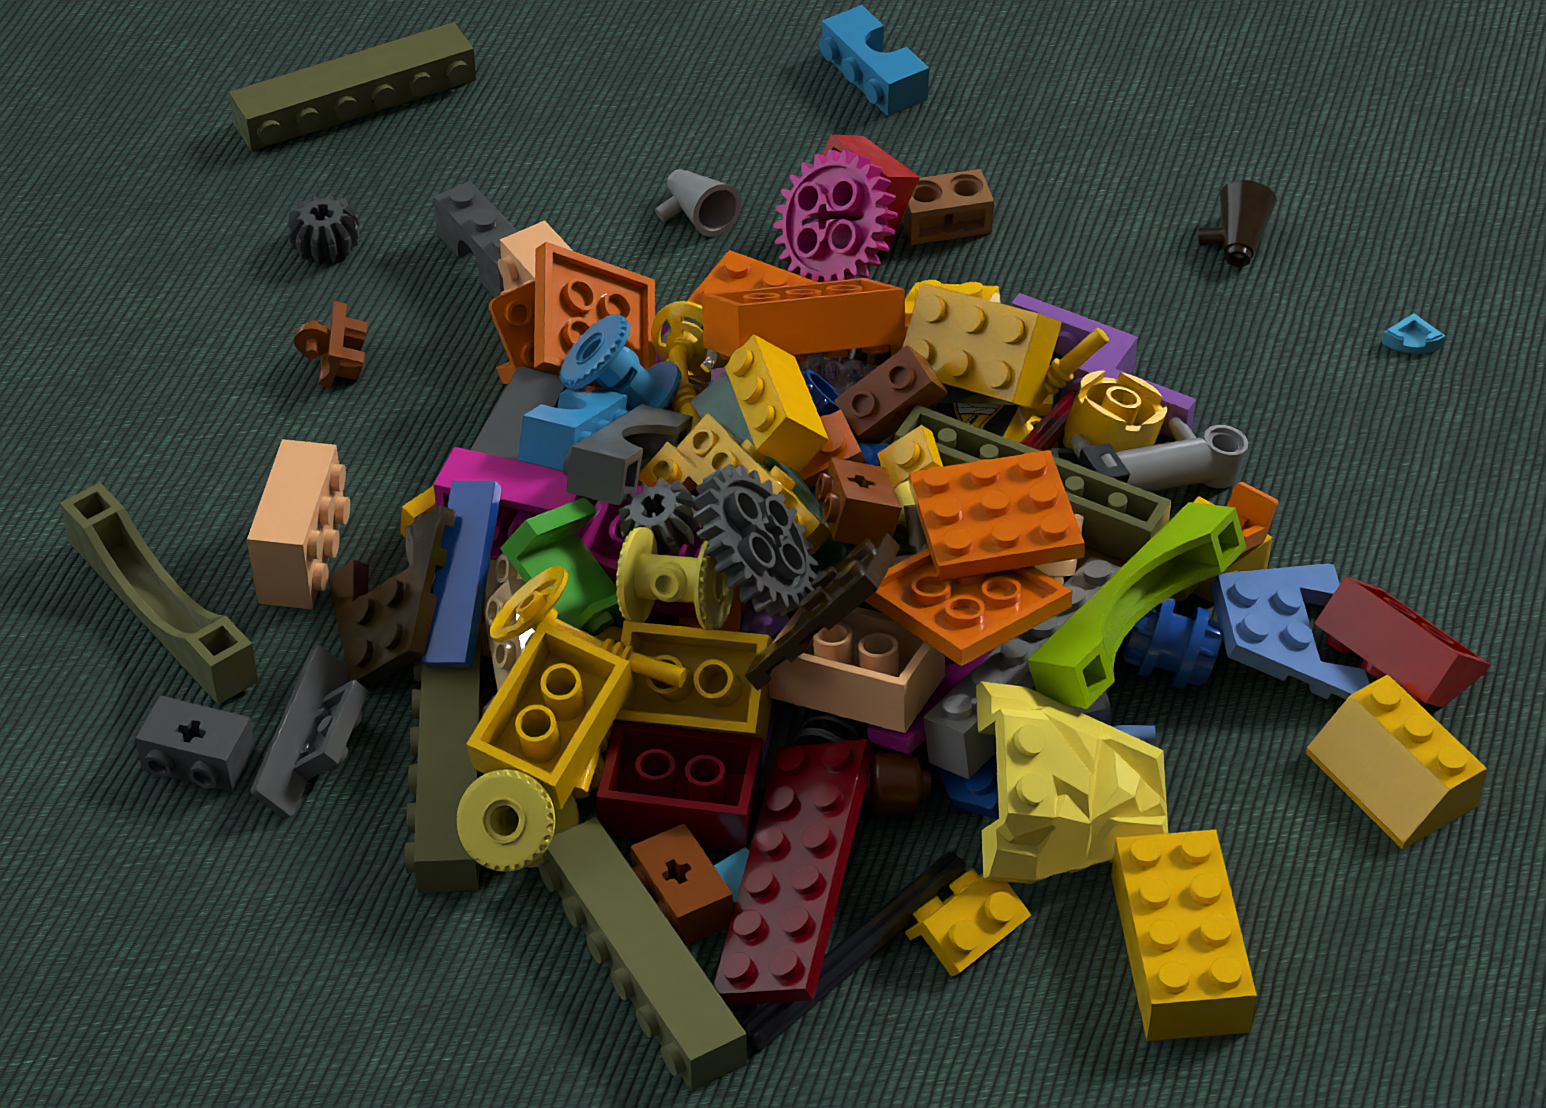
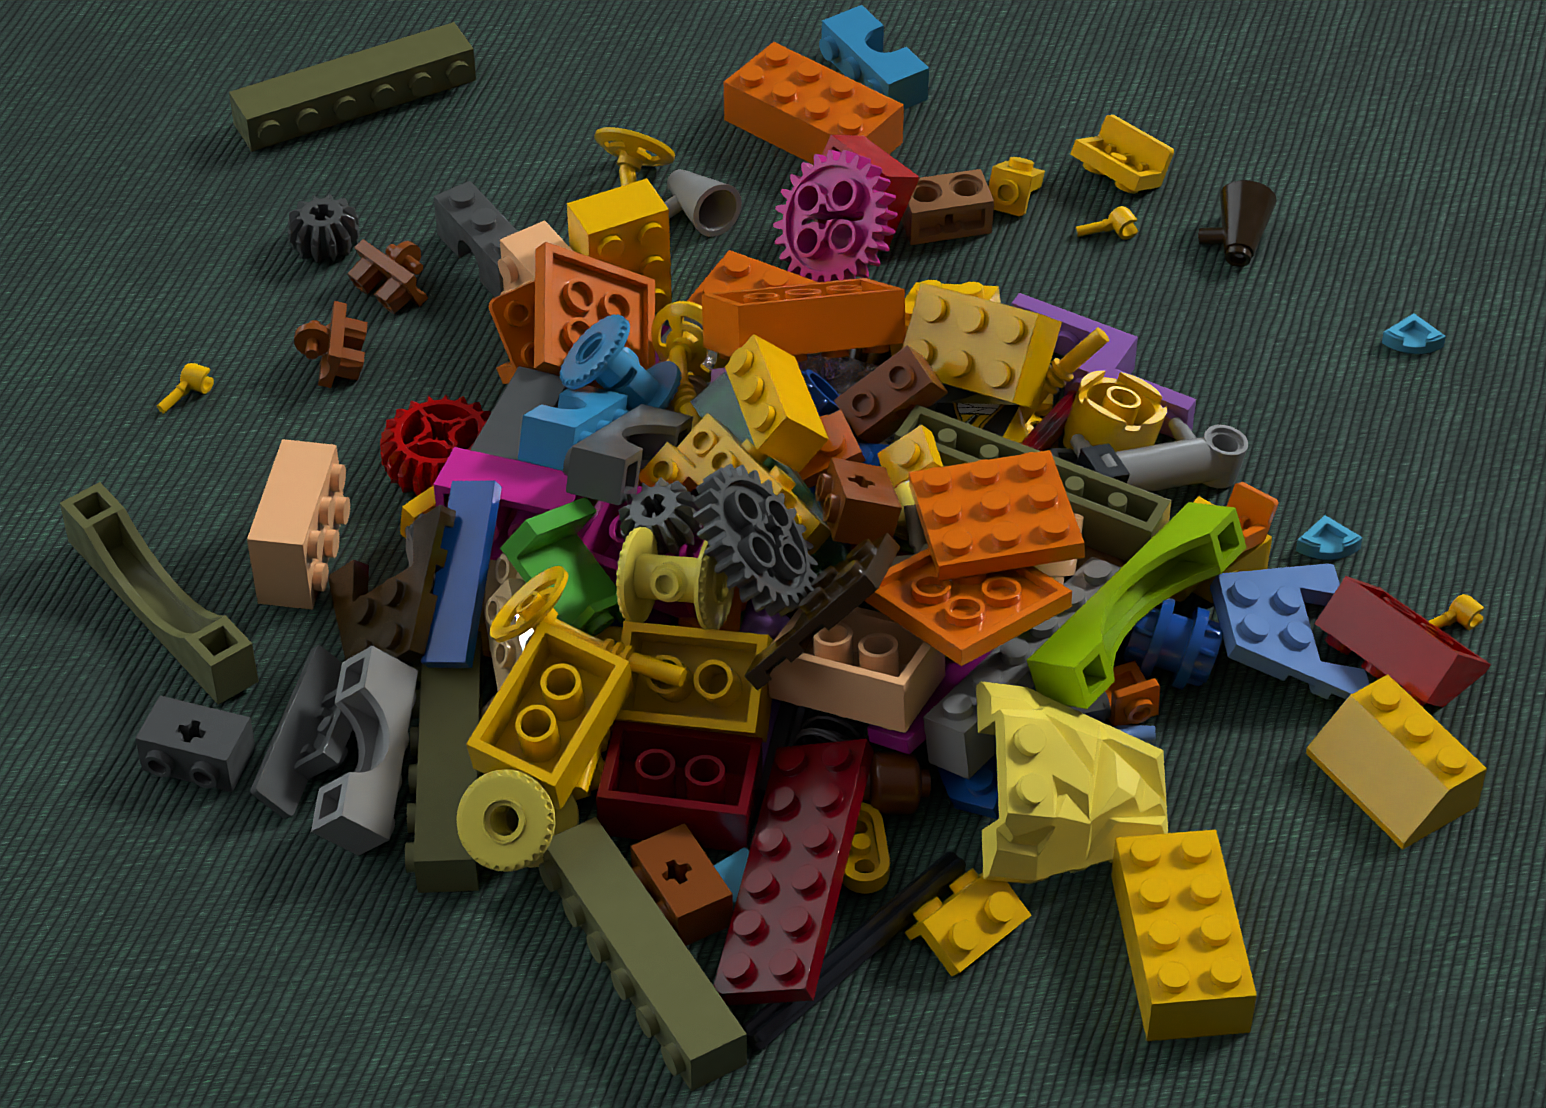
none -> yellow hand [157,363,214,414]
none -> light grey arch [311,646,418,856]
none -> dark orange hips [347,239,428,314]
none -> red gear [380,394,491,496]
none -> yellow brick [567,178,672,313]
none -> yellow dish [594,127,675,186]
none -> orange brick [723,42,904,165]
none -> yellow plate [842,802,890,894]
none -> yellow bracket [988,157,1045,216]
none -> yellow bracket [1070,115,1174,194]
none -> yellow hand [1076,206,1138,240]
none -> orange bracket [1105,660,1160,727]
none -> medium azure tile [1296,515,1363,560]
none -> yellow hand [1428,594,1484,631]

